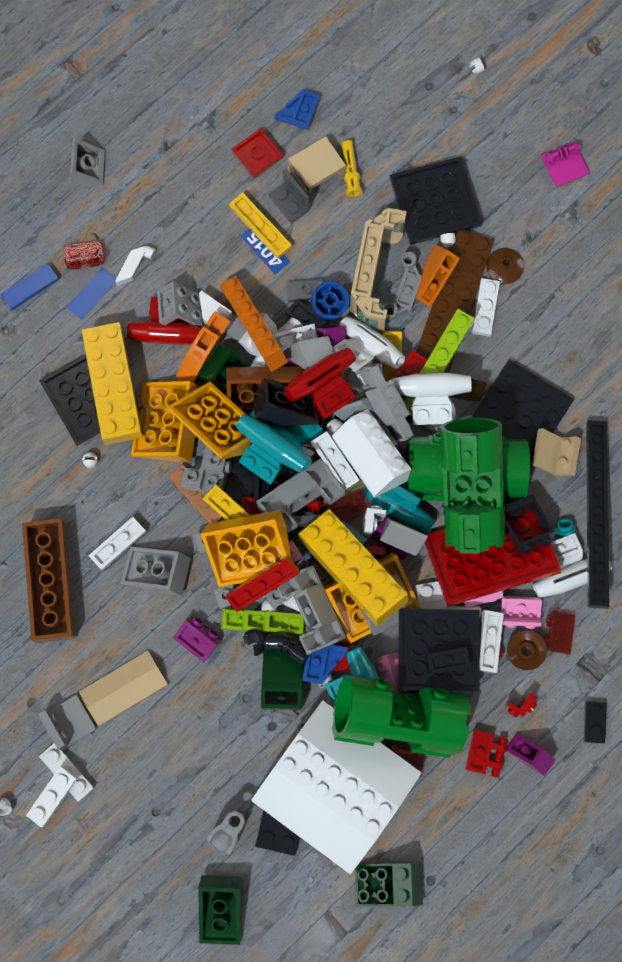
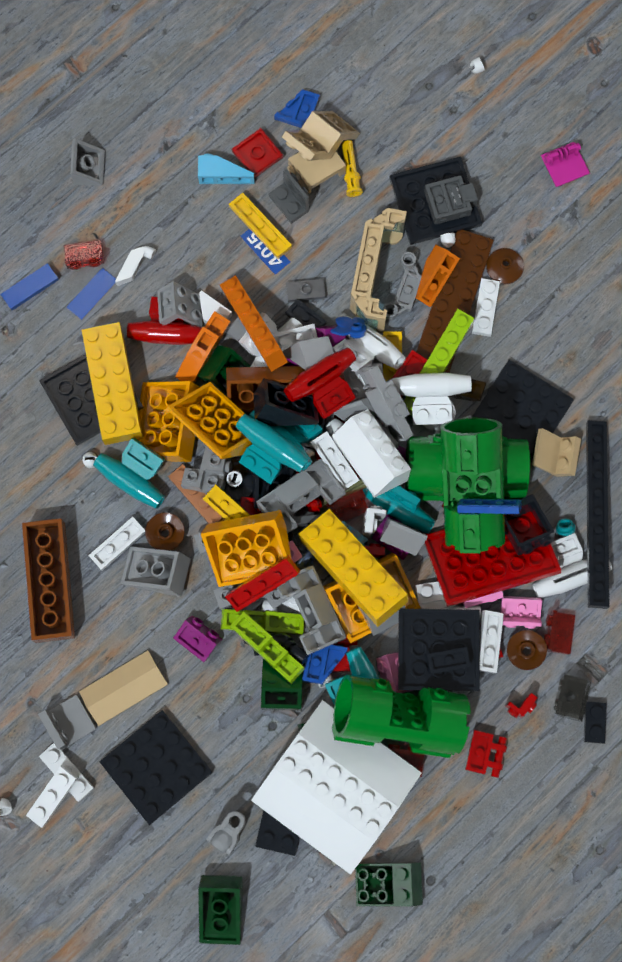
blue cylinder [311,281,350,320] -> none
magenta slope [507,733,555,777] -> none
none -> teal plate [93,438,165,509]
none -> black plate [99,710,213,825]
none -> reddish brown dish [145,513,185,551]
none -> medium azure slope [198,154,255,184]
none -> white hinge [227,471,242,487]
none -> lime slope [230,612,305,684]
none -> tan bracket [282,111,360,161]
none -> blue plate [330,316,367,338]
none -> dark grey piece [424,176,478,224]
none -> blue tile [457,499,522,514]
none -> clear smoke brick [554,674,591,722]

